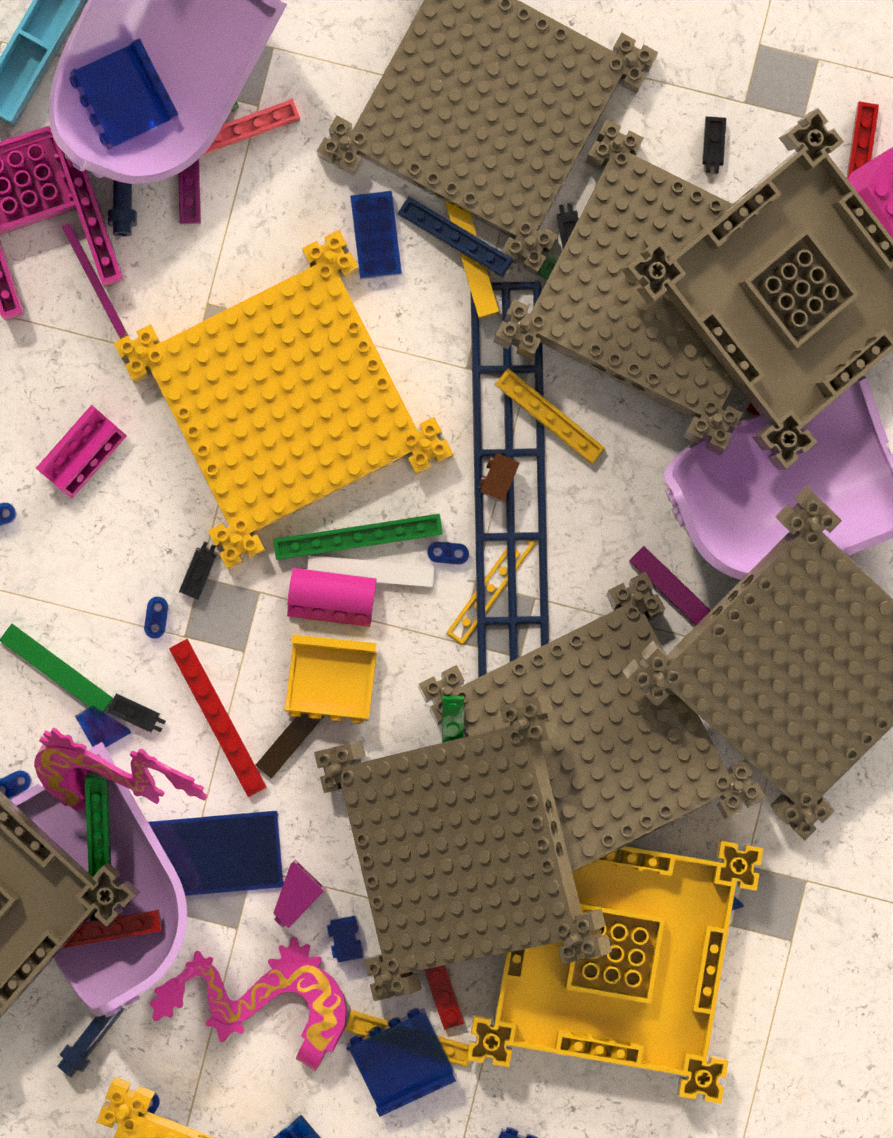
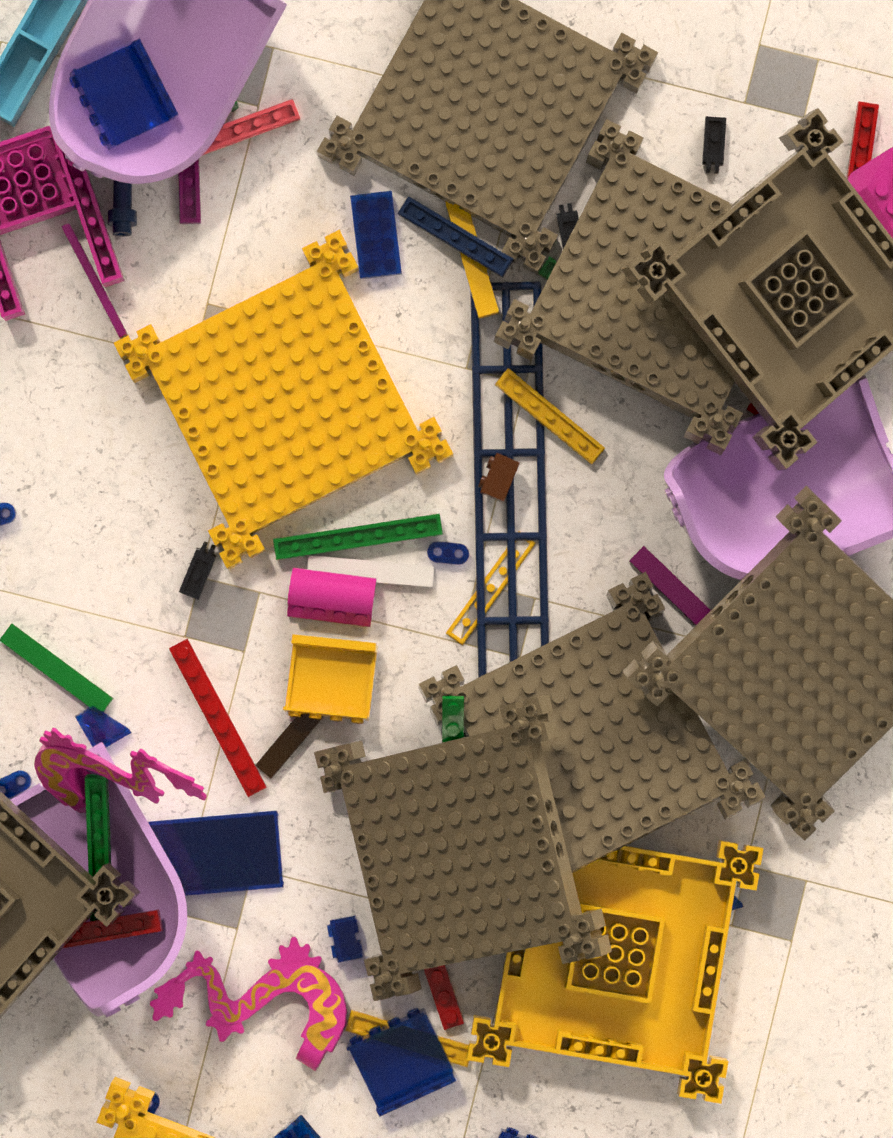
dark pink brick [36,405,127,499] -> none
dark blue piece [57,1005,125,1078] -> none
black hinge [107,693,166,733] -> none
clear blue plate [144,596,169,639] -> none
magenta slope [273,859,326,928] -> none

